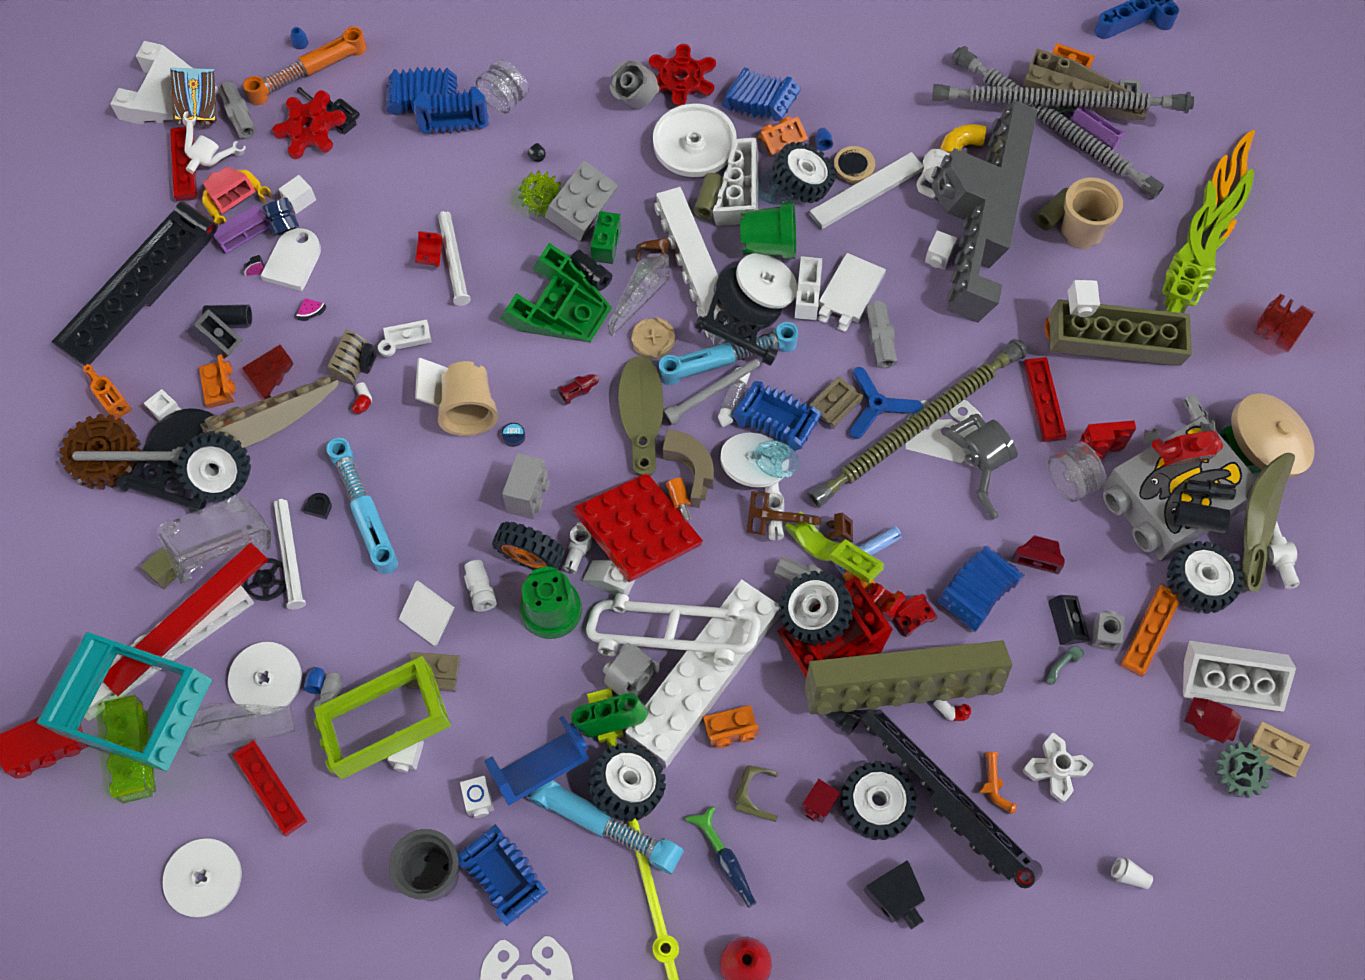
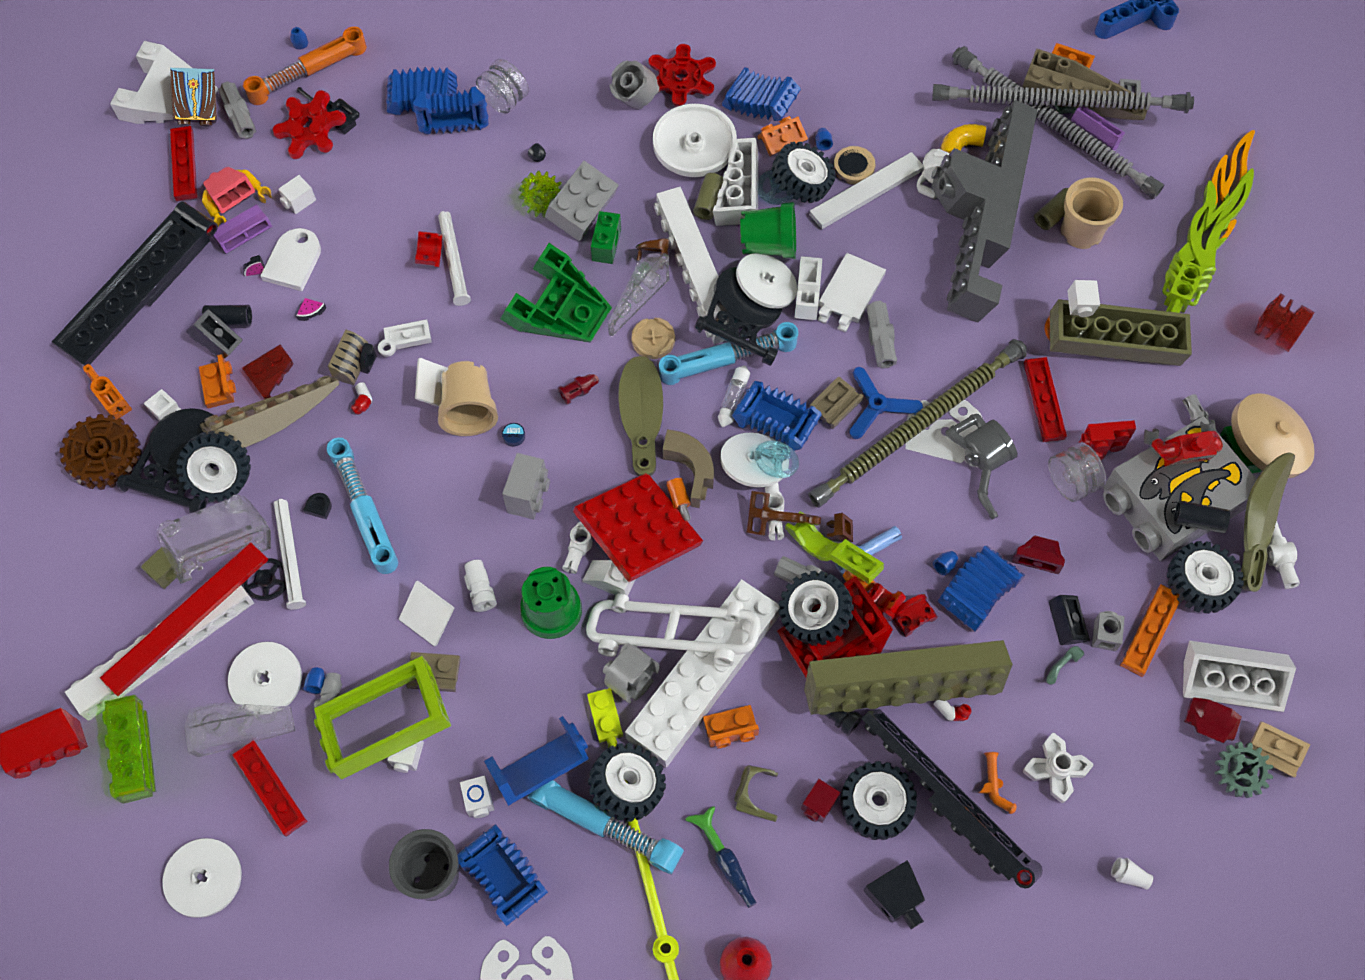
teal window [37,632,212,772] -> none
light grey piece [72,447,184,463] -> none
white piece [183,111,246,174] -> none
dark blue wheel [261,197,299,236] -> none
black wheel [492,521,565,570] -> none
black axle [570,250,613,291] -> none
green beam [571,693,648,738] -> none
light grey piece [663,359,760,425] -> none
white brick [925,231,957,270] -> none
black pin [1183,479,1236,500] -> none
none -> blue hose [933,551,958,576]

